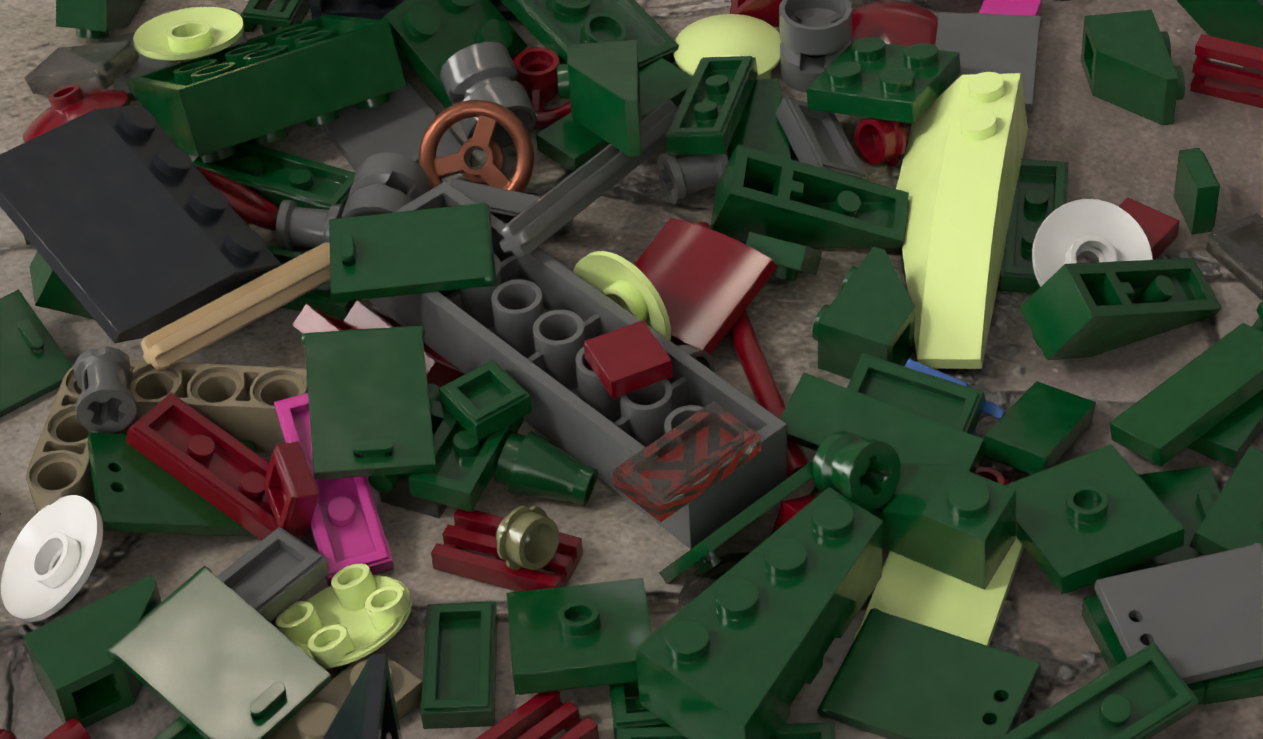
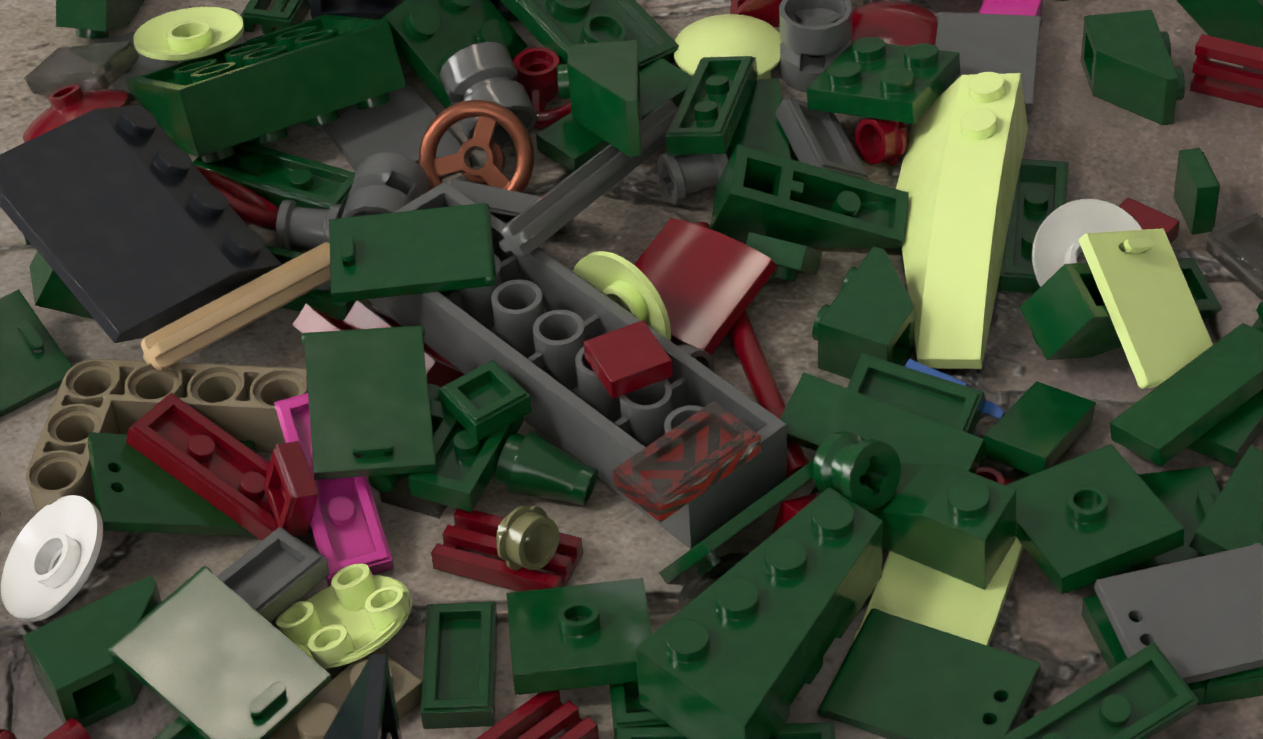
dark grey bush [74,346,136,433] -> none
none -> yellowish green container [1078,228,1213,389]

